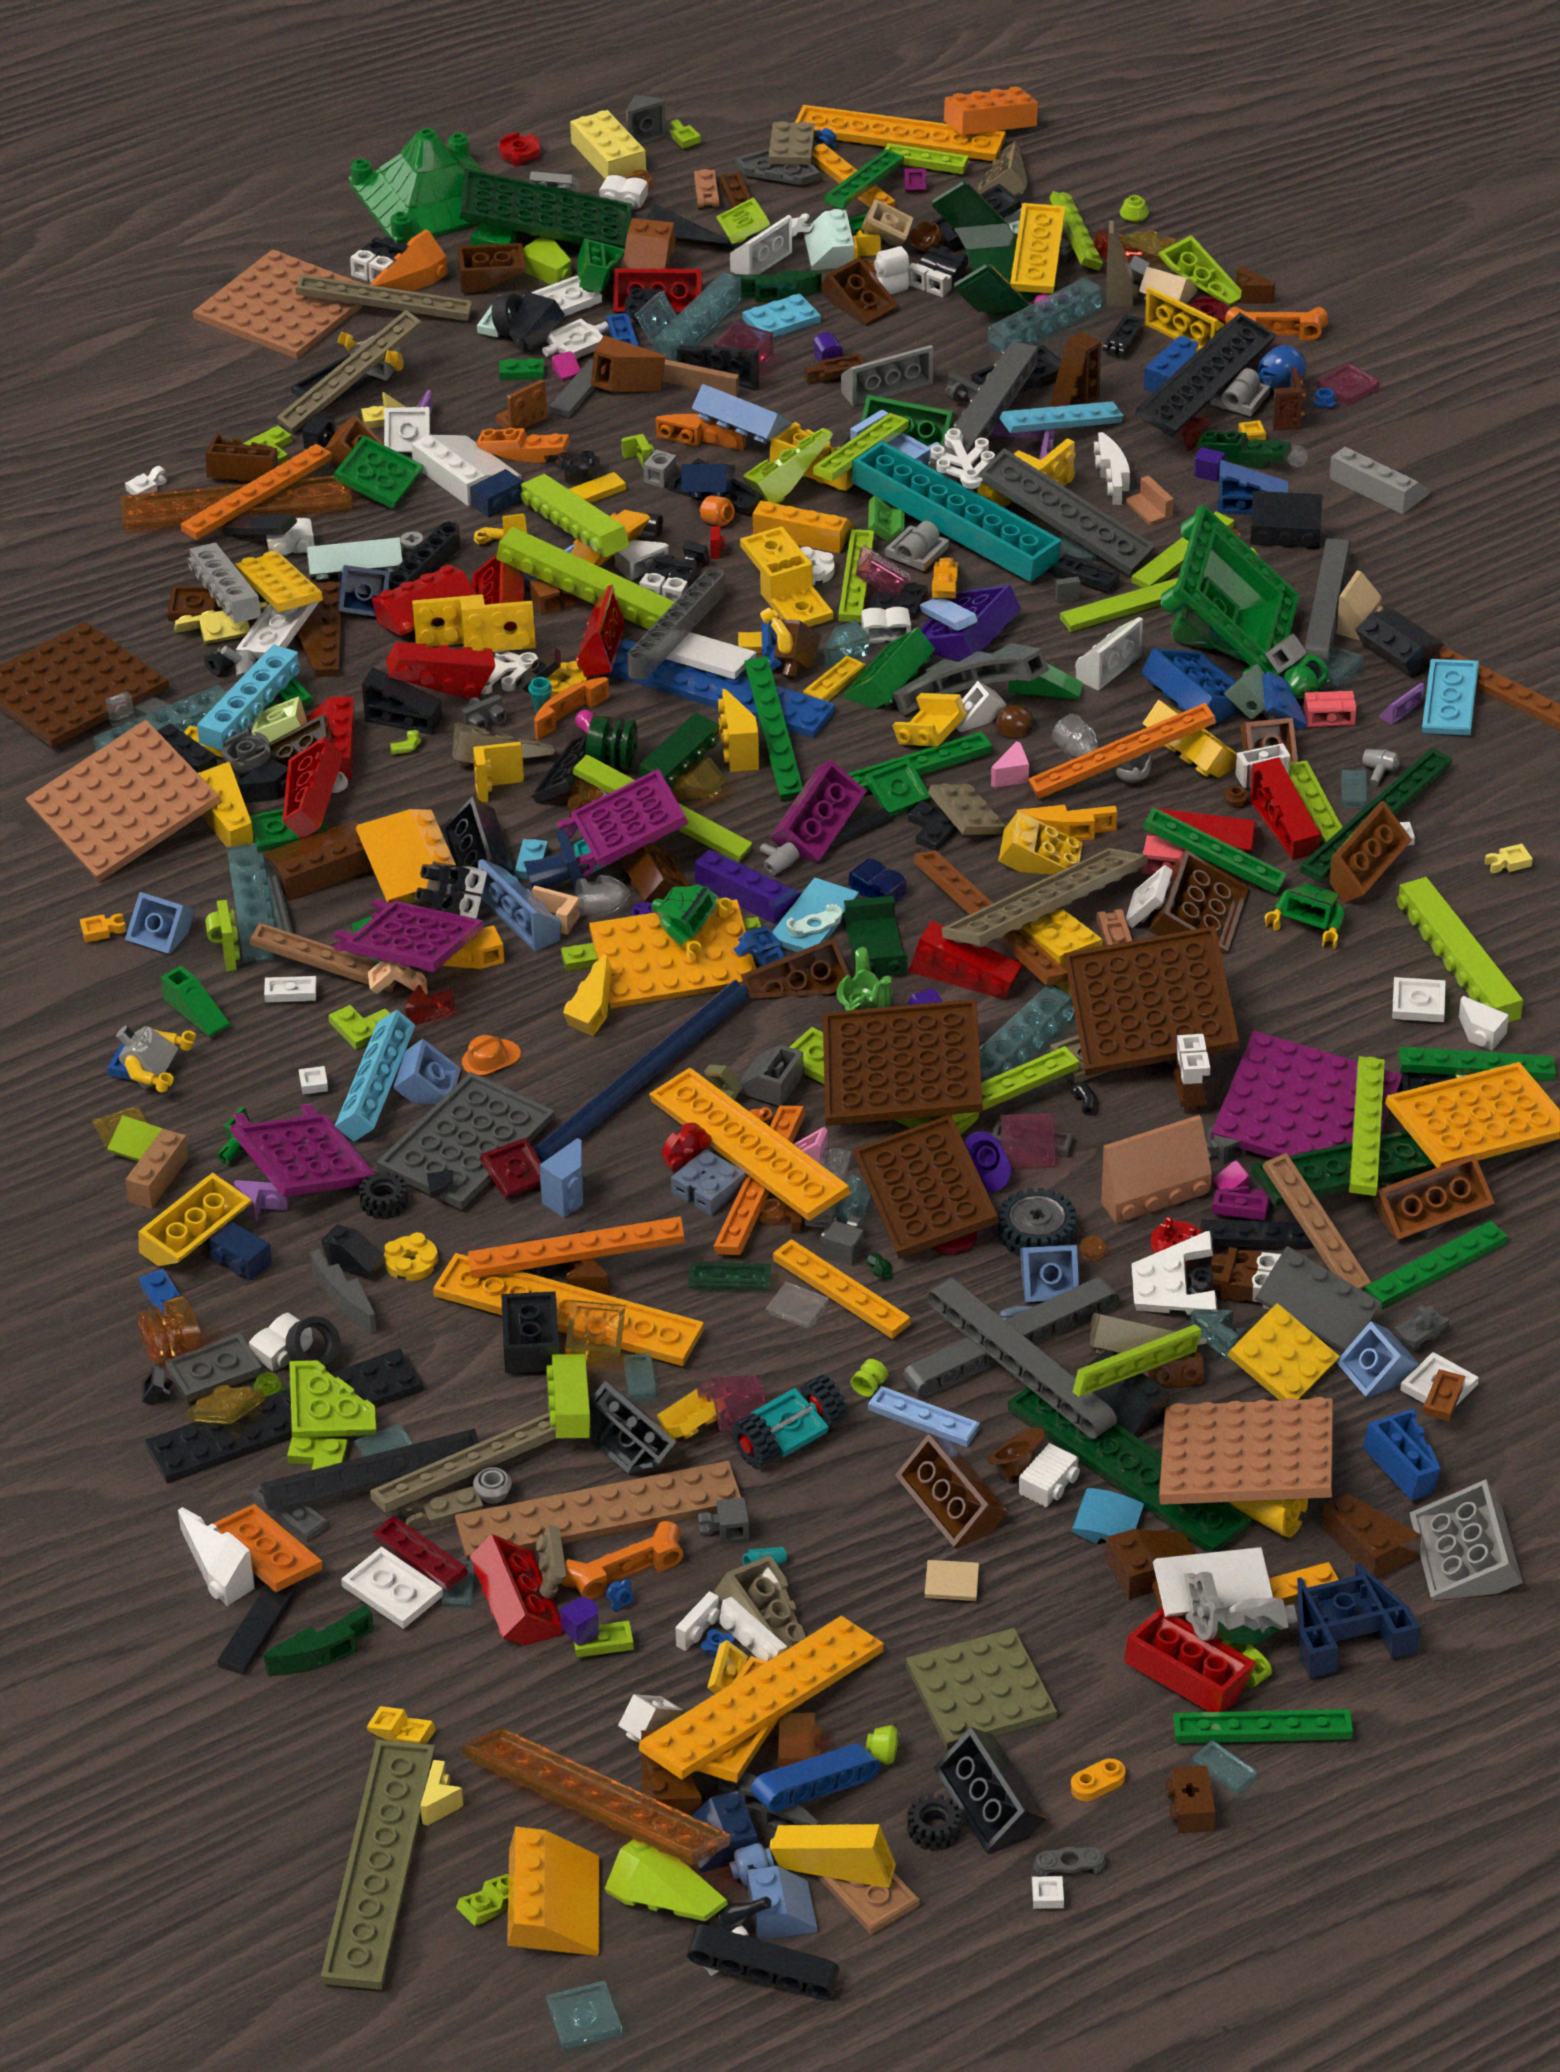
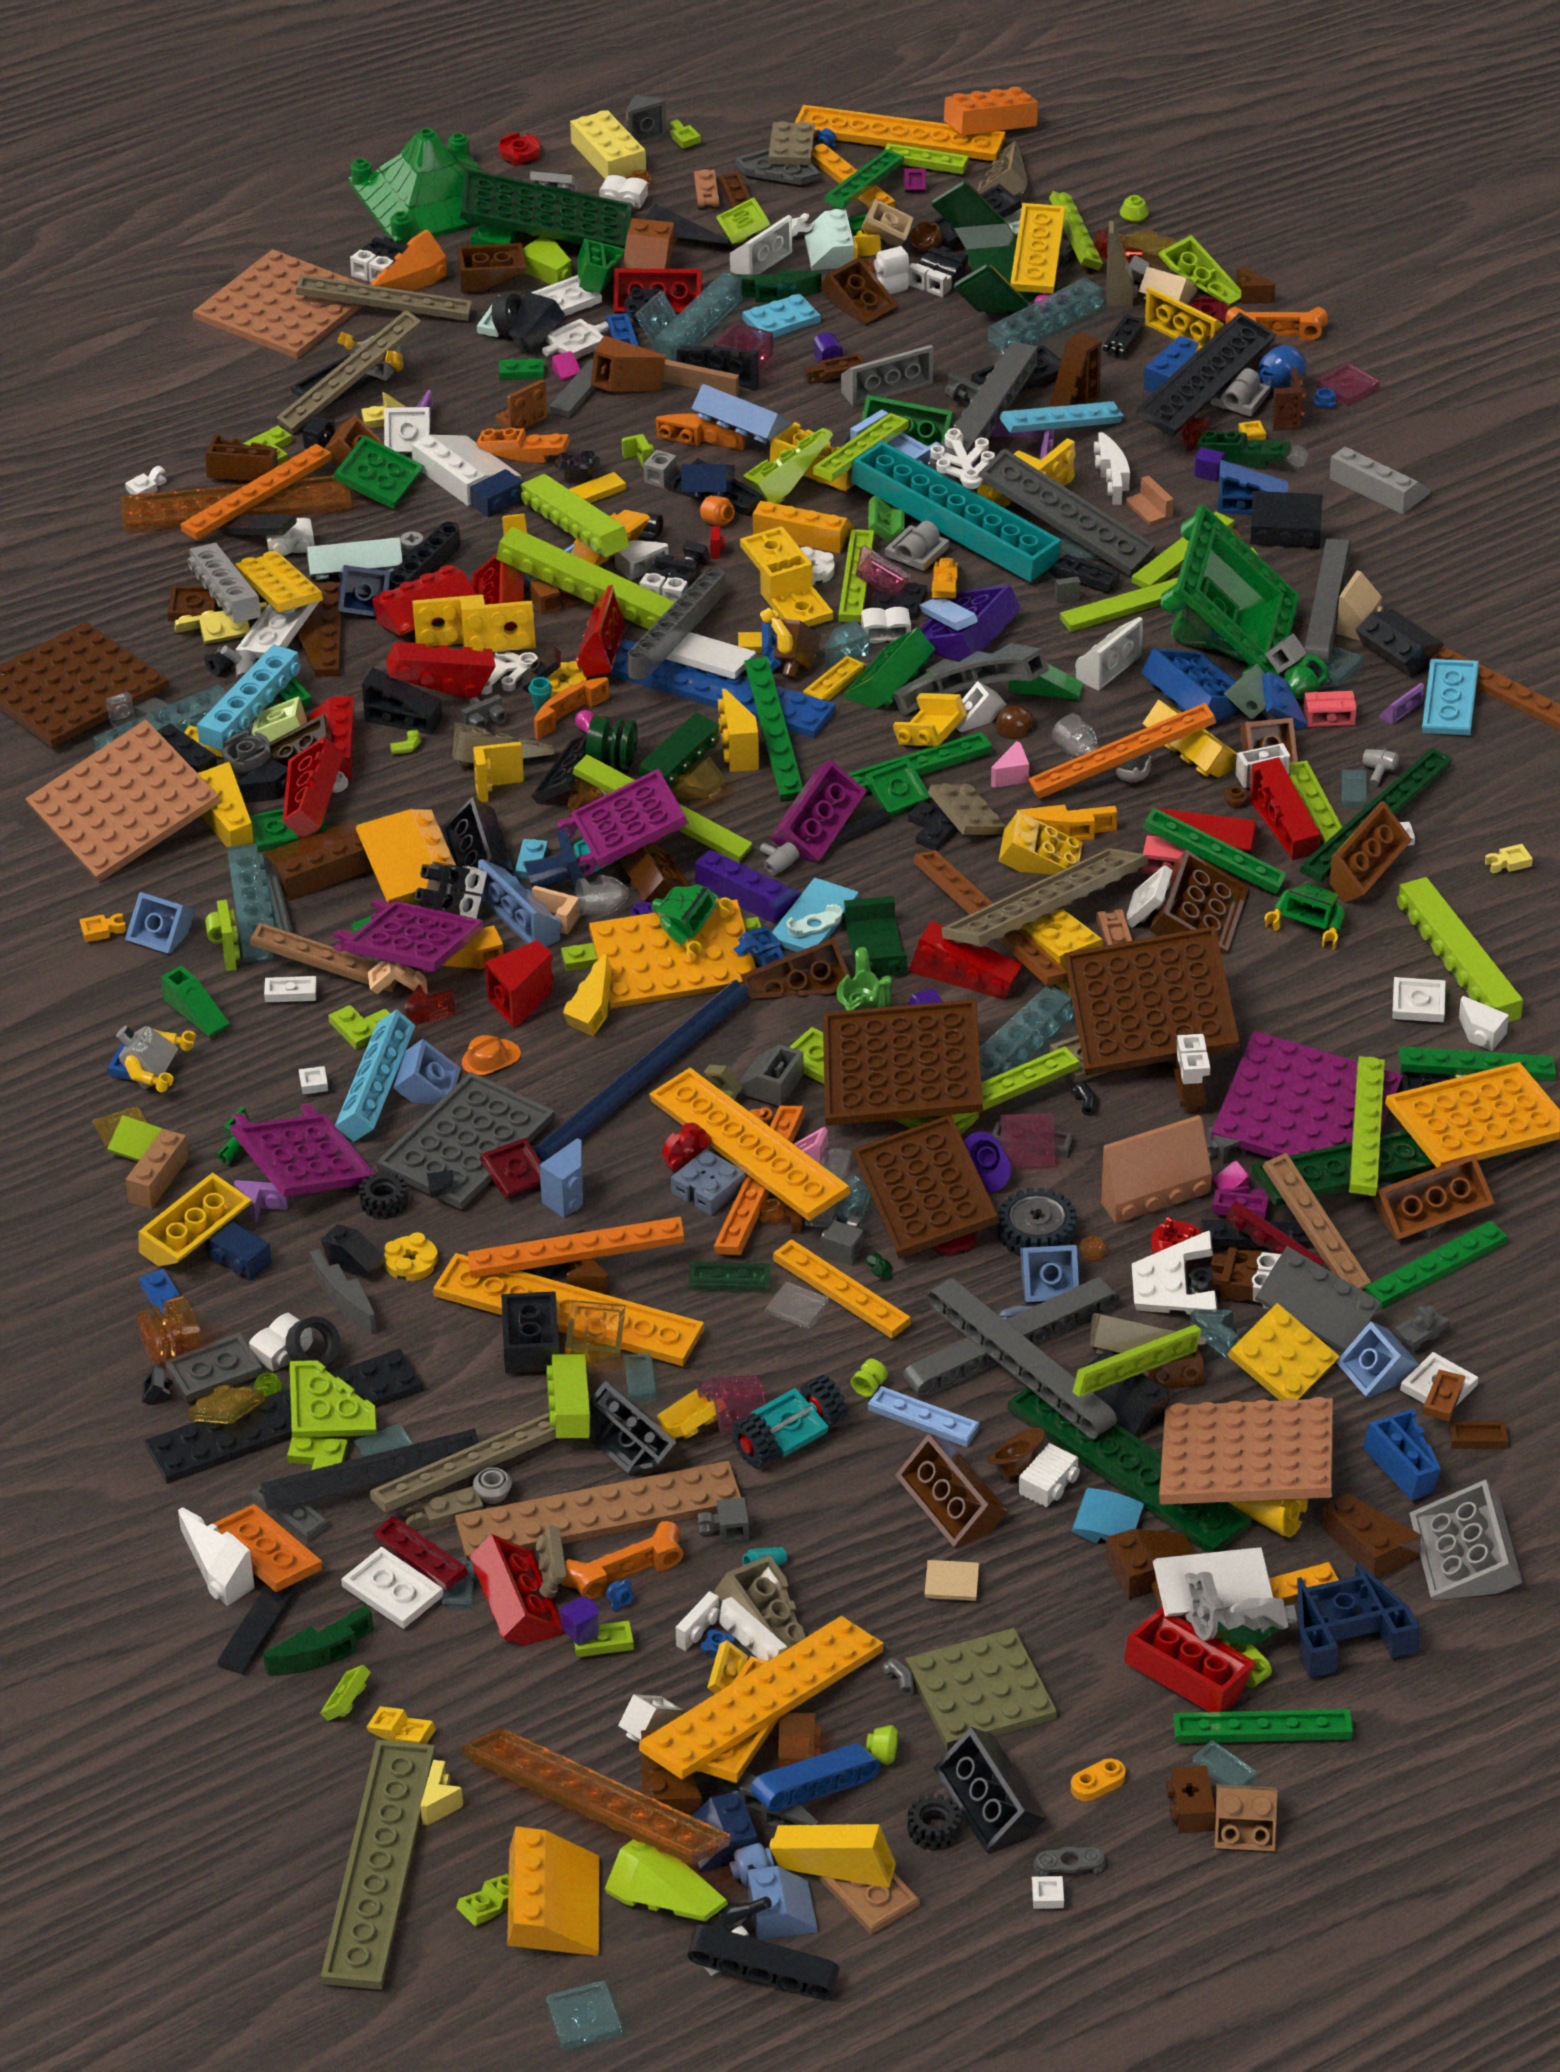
yellow arm [474,527,504,545] -> none
clear blue brick [849,858,907,901] -> none
none -> lime plate [320,1665,371,1721]
none -> red slope [485,940,554,1029]
none -> dark grey arm [882,1658,914,1696]
none -> medium nougat slope [1215,1784,1277,1851]
none -> dark red plate [1225,1200,1324,1266]
none -> reddish brown tile [1449,1421,1508,1449]

